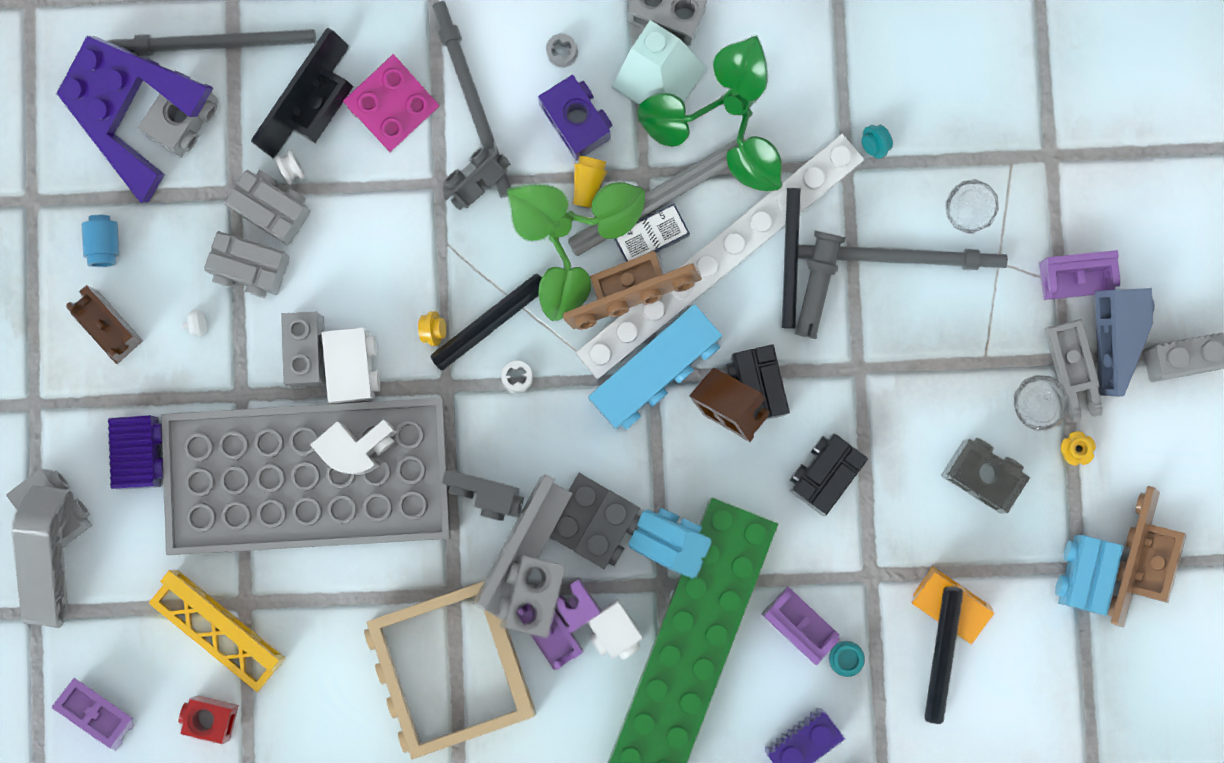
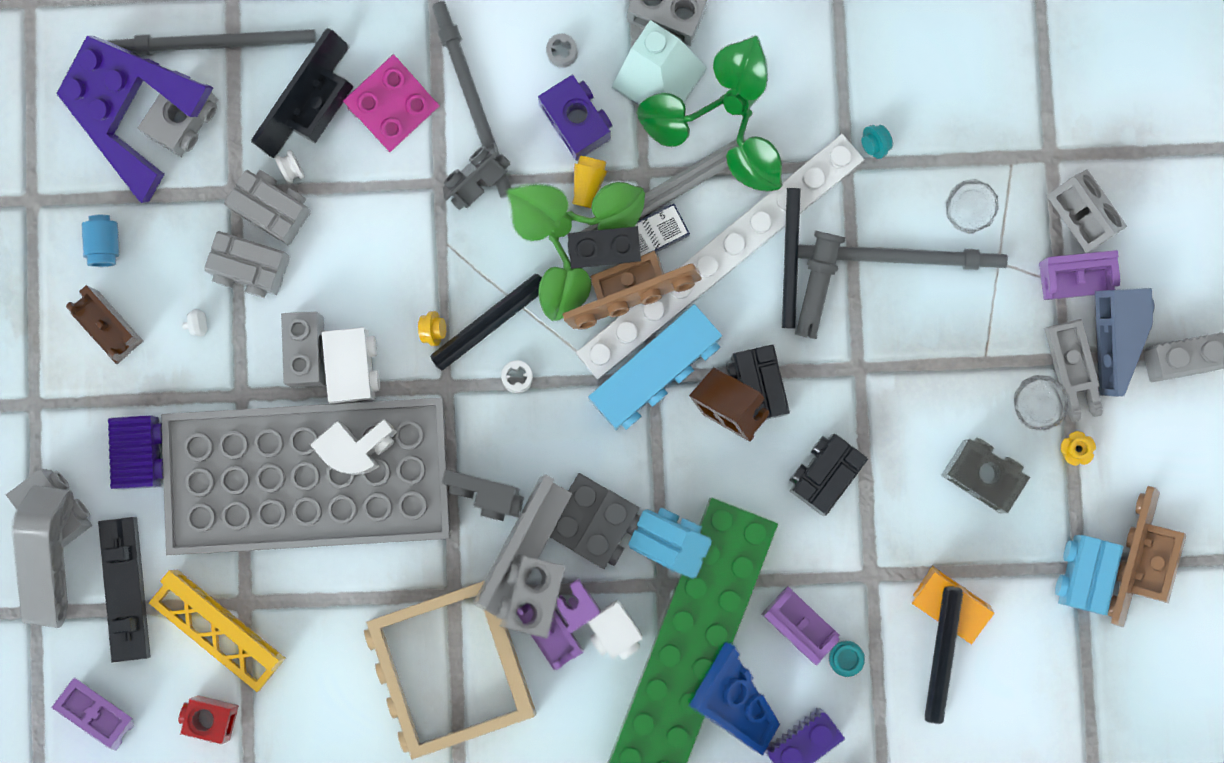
none -> black hinge [98,517,151,663]
none -> black hinge [567,226,641,269]
none -> blue wing [689,642,780,756]
none -> light grey brick [1046,169,1128,253]

